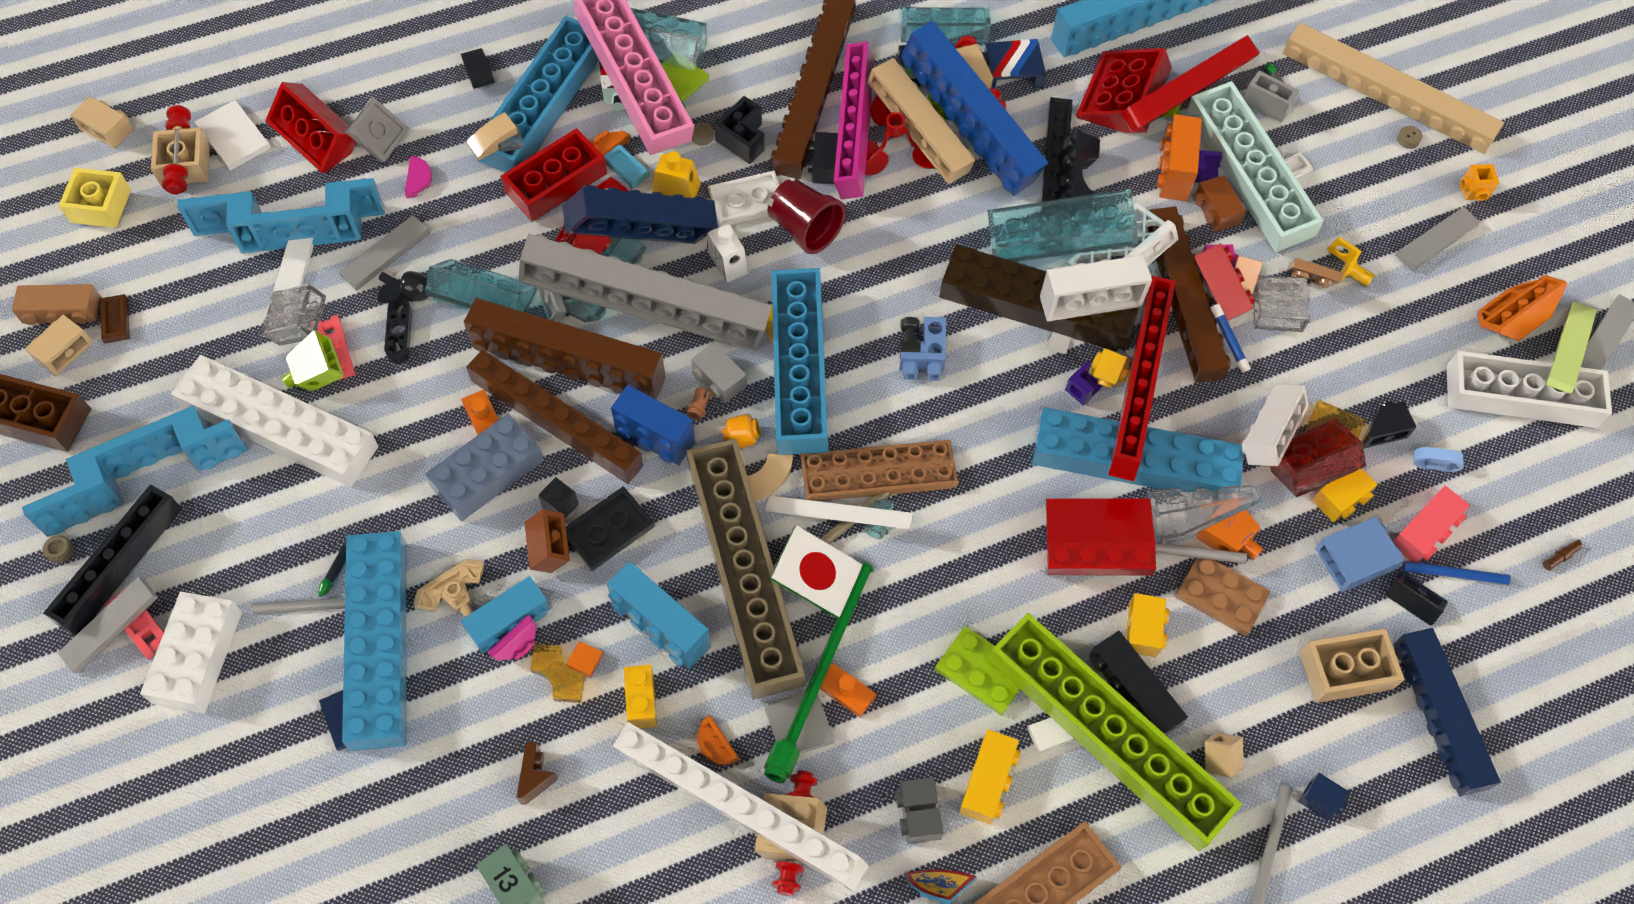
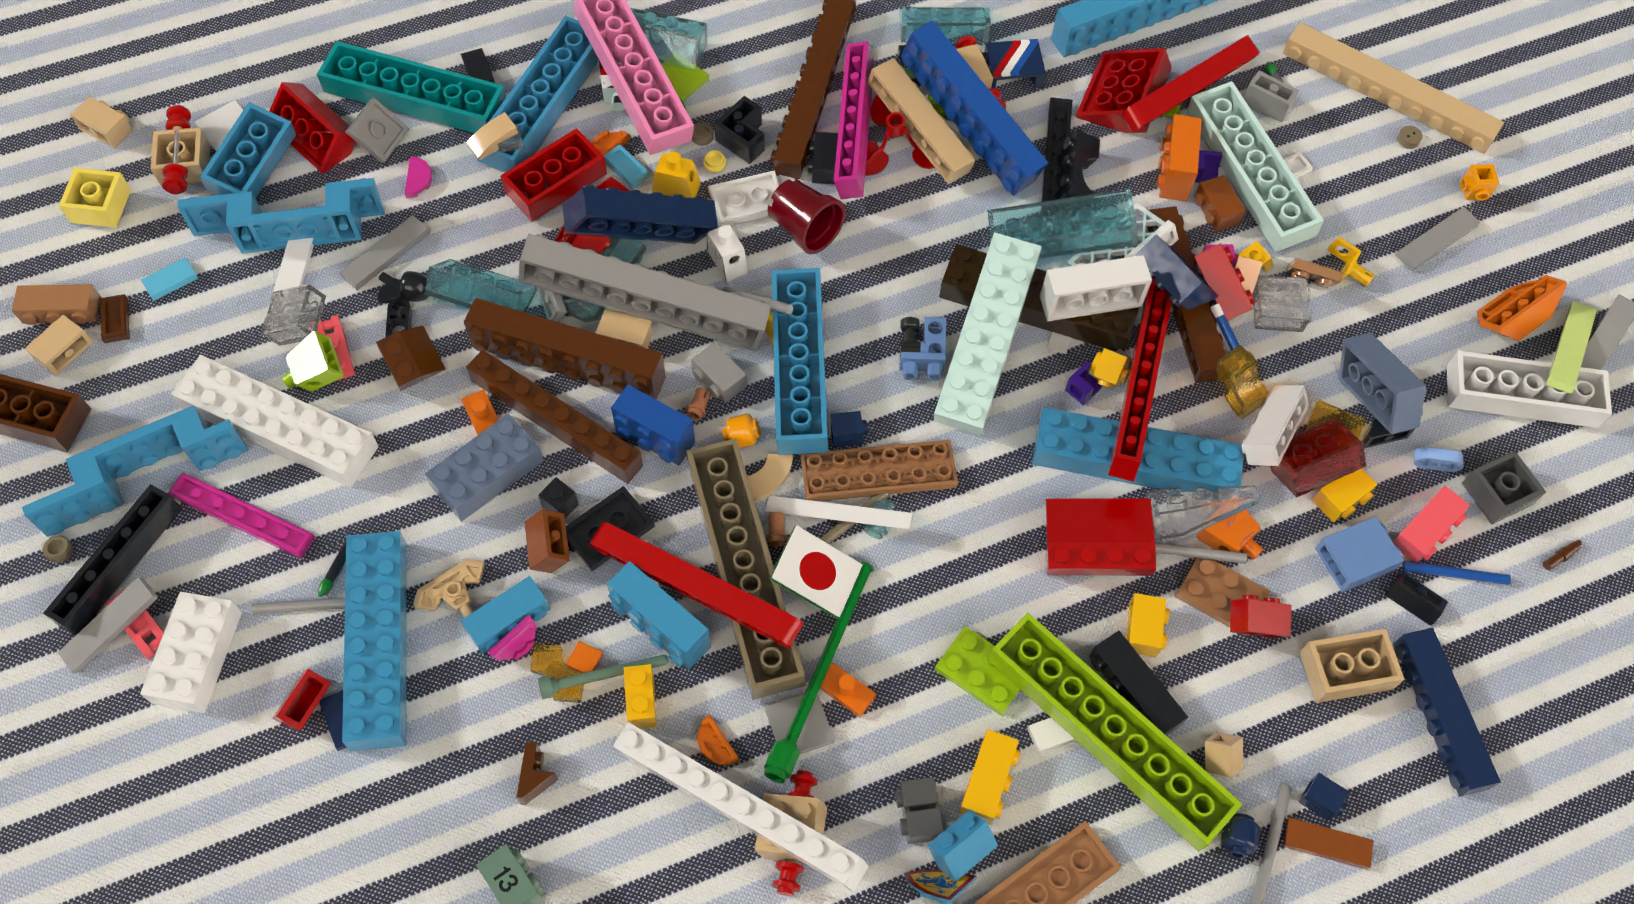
none -> medium azure tile [141,257,199,301]
none -> dark pink tile [167,472,315,559]
none -> dark azure brick [200,102,296,199]
none -> red brick [272,669,332,731]
none -> teal brick [316,41,506,133]
none -> reddish brown slope [376,326,446,391]
none -> sand green piece [538,655,669,699]
none -> red beam [589,521,804,648]
none -> tan brick [596,309,653,349]
none -> light yellow plate [703,150,726,173]
none -> light grey bar [722,287,793,314]
none -> nougat pin [767,512,787,547]
none -> dark blue brick [830,411,868,448]
none -> dark azure brick [927,810,998,882]
none -> light aqua brick [934,232,1042,436]
none -> slope [1135,234,1219,310]
none -> clear yellow brick [1217,345,1269,420]
none -> dark blue head [1220,813,1260,859]
none -> brick [1230,595,1292,638]
none -> yellow bracket [1238,241,1273,272]
none -> dark orange tile [1283,817,1374,870]
none -> sand blue brick [1339,333,1426,434]
none -> dark grey brick [1462,451,1546,525]

